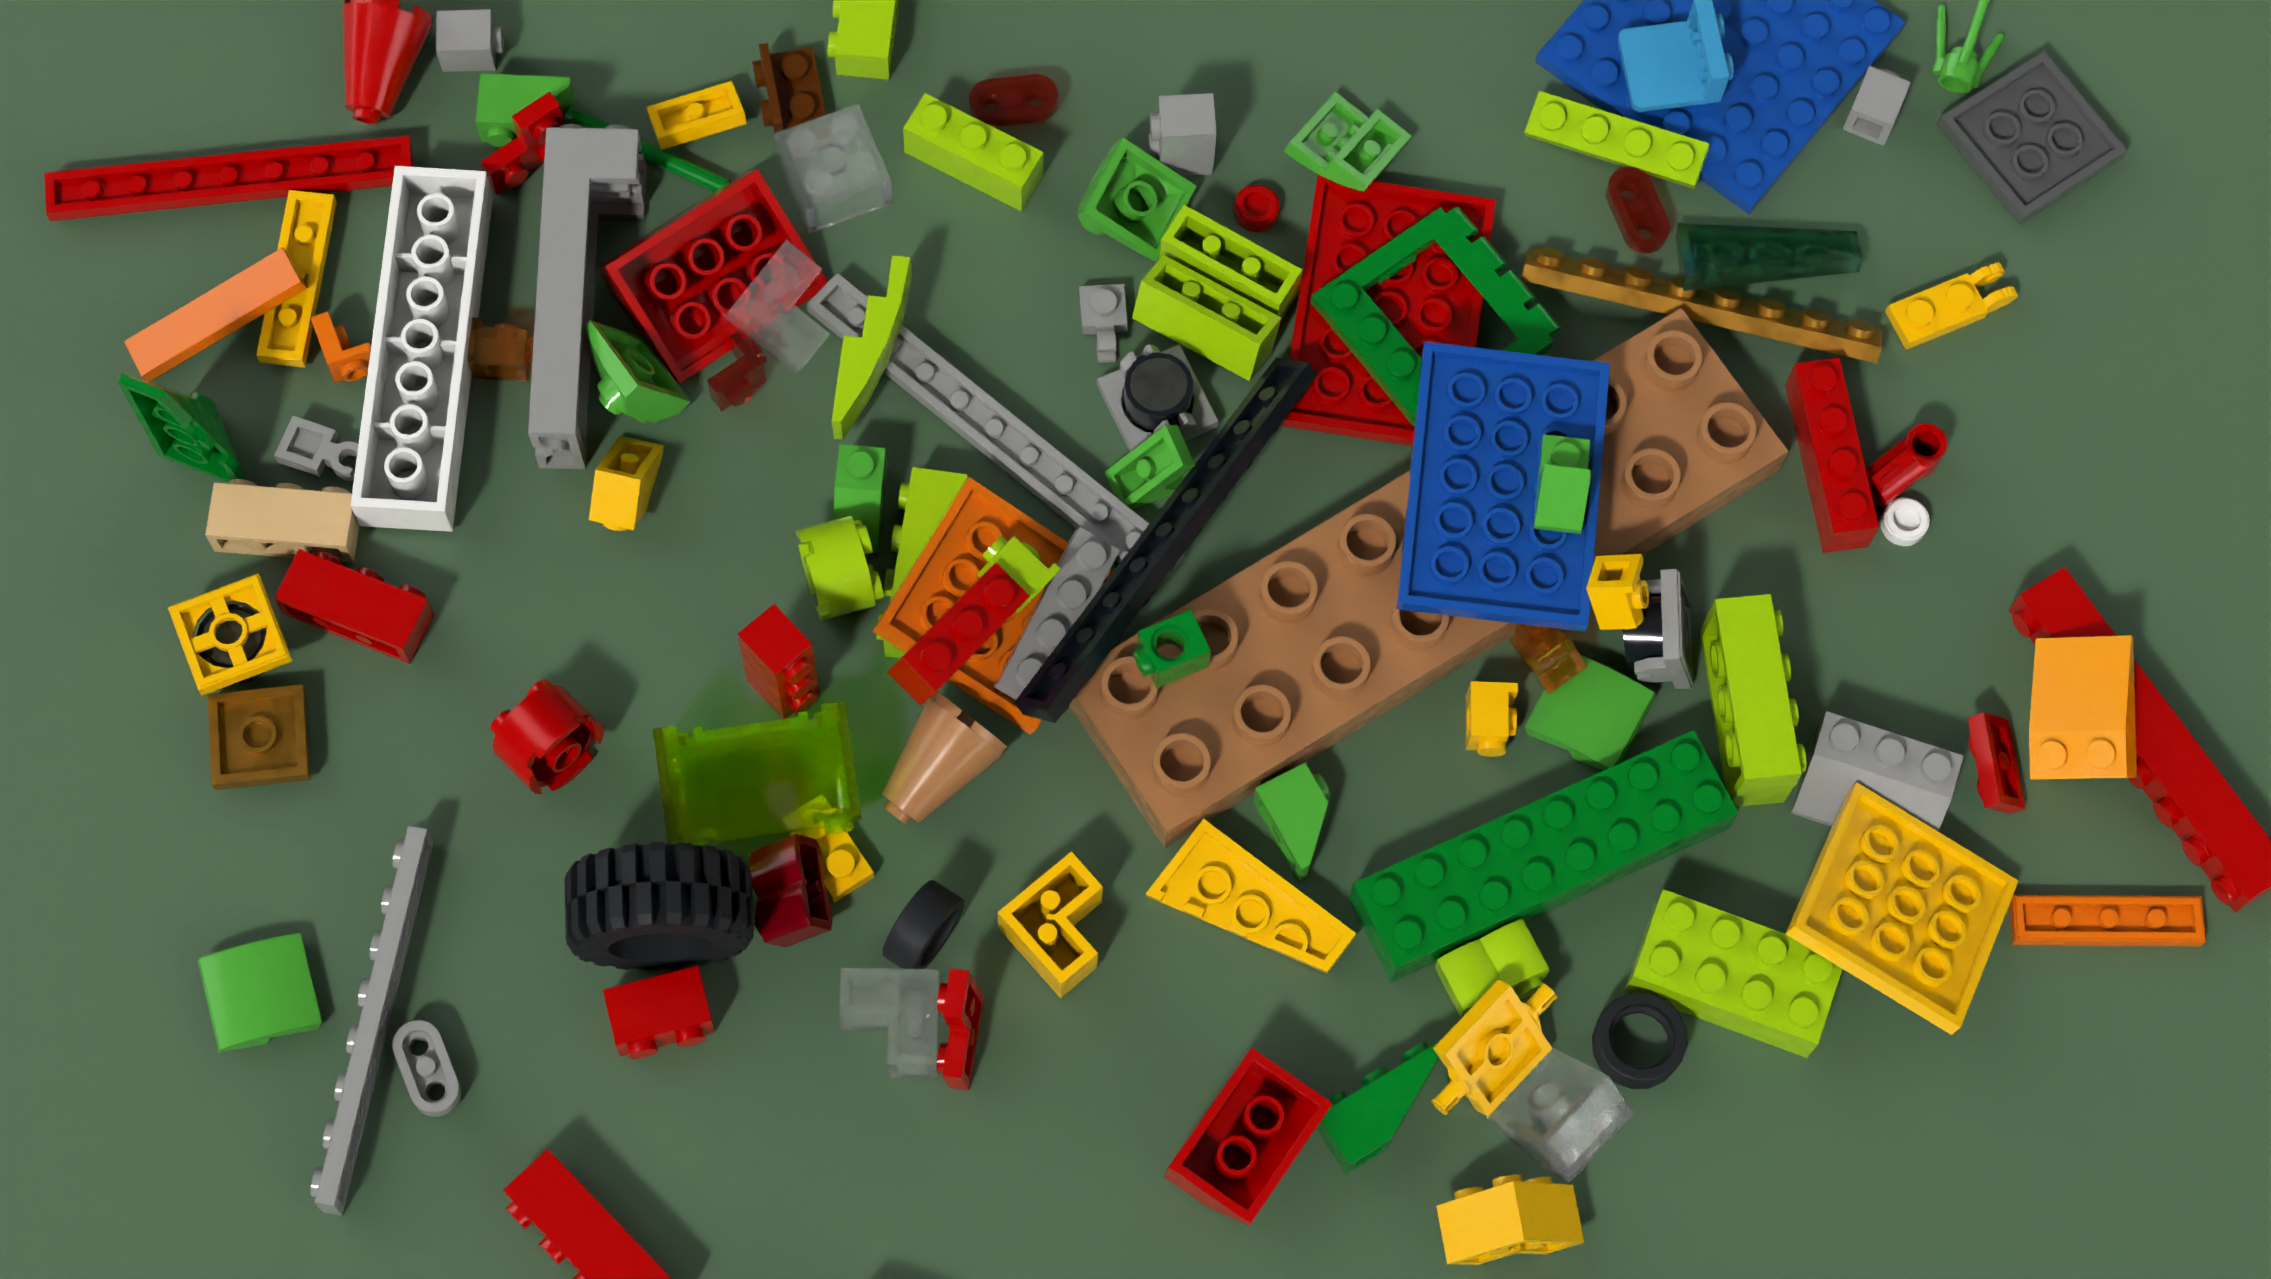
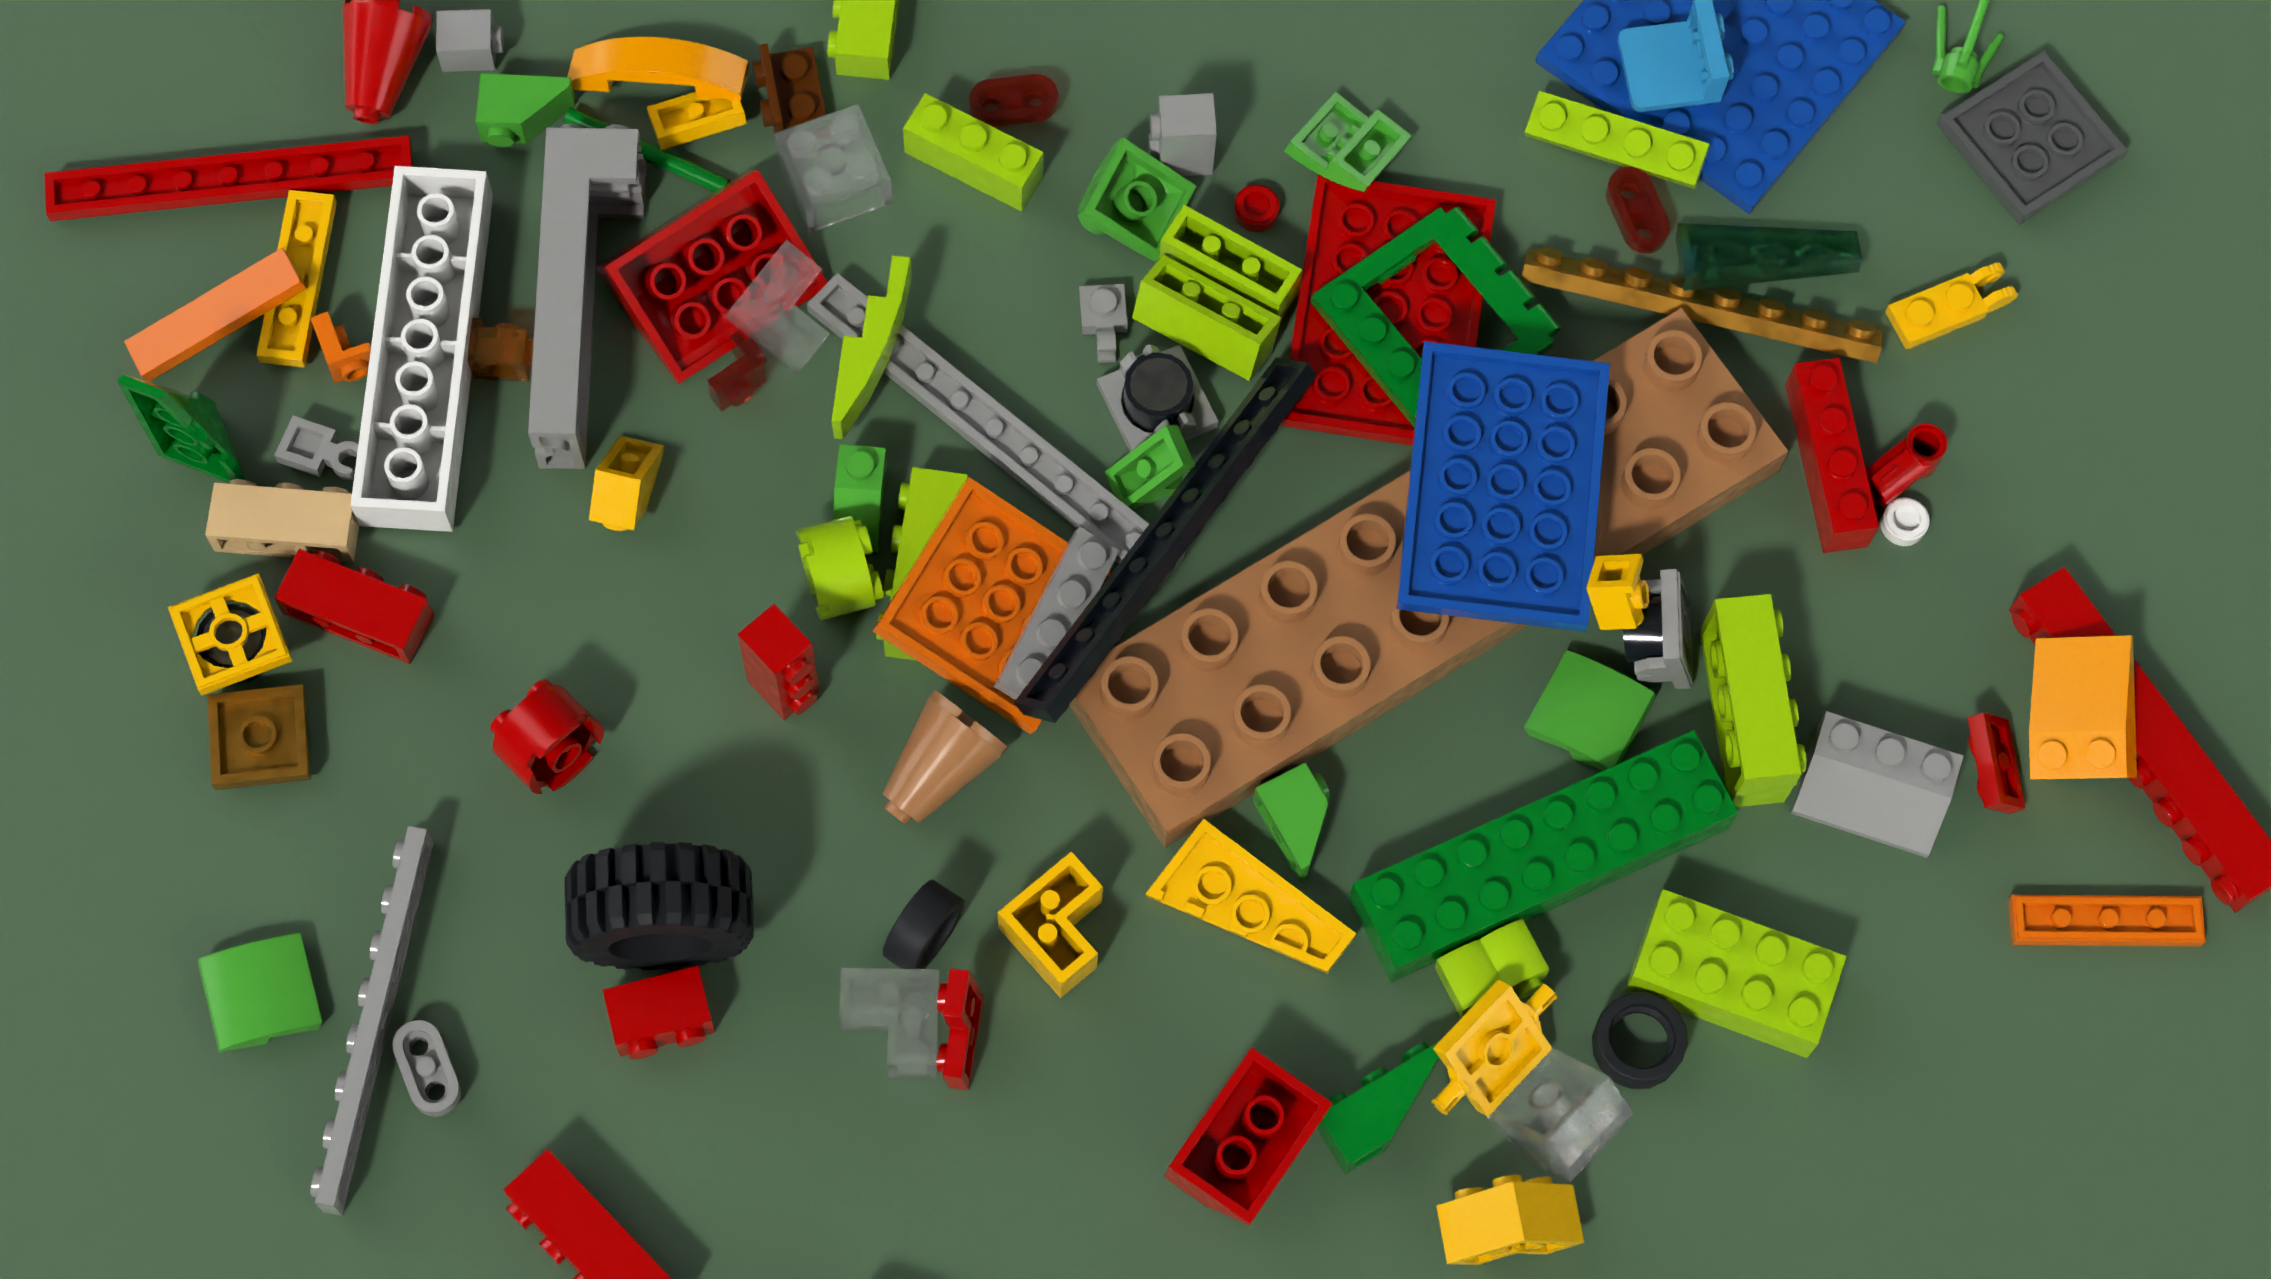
red plate [480,92,565,195] -> none
bright green slope [584,320,691,424] -> none
clear neon green windscreen [652,701,862,846] -> none
dark red brick [749,834,833,948] -> none
yellow plate [782,796,875,903] -> none
red brick [887,563,1030,706] -> none
lime brick [977,535,1061,614] -> none
green brick [1133,610,1211,688] -> none
yellow brick [1466,681,1518,757] -> none
clear orange brick [1509,624,1586,695] -> none
bright green slope [1533,434,1591,534] -> none
yellow plate [1786,782,2019,1035] -> none
light grey brick [1842,66,1911,146] -> none
none -> light orange slope [567,37,750,101]

